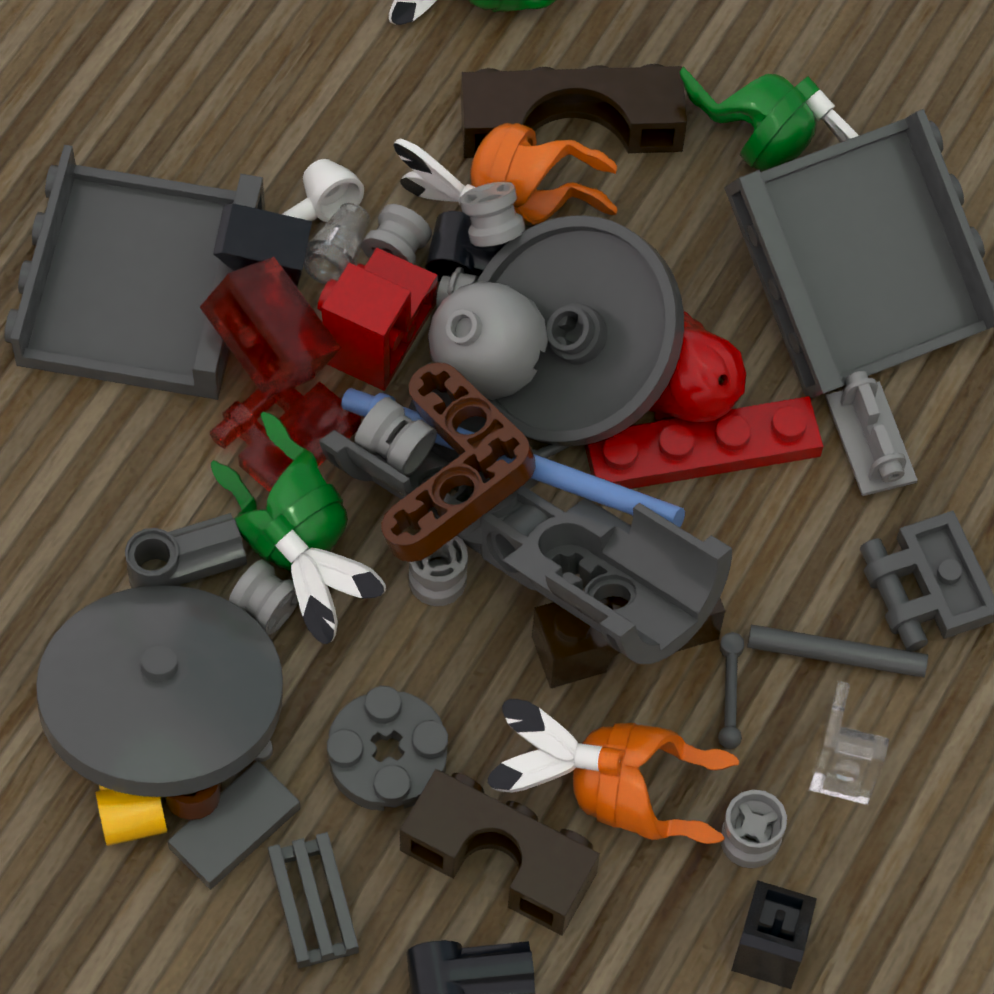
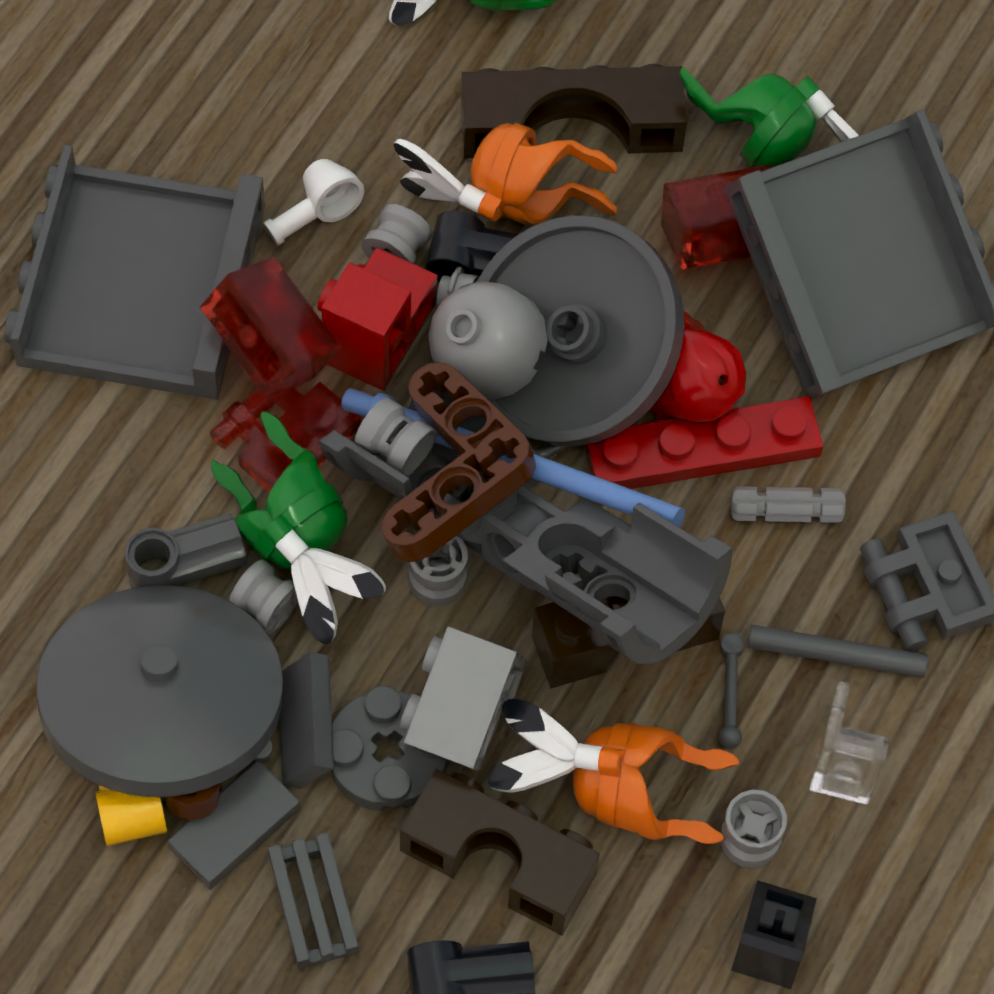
black slope [213,203,312,310] -> none
clear cone [304,203,370,285] -> none
light grey wheel [459,182,525,247] -> none
light grey hinge [825,371,918,496] -> none
none -> dark grey tile [280,652,334,789]
none -> light grey brick [400,626,528,771]
none -> clear red brick [661,164,772,270]
none -> light grey axle [730,486,846,523]

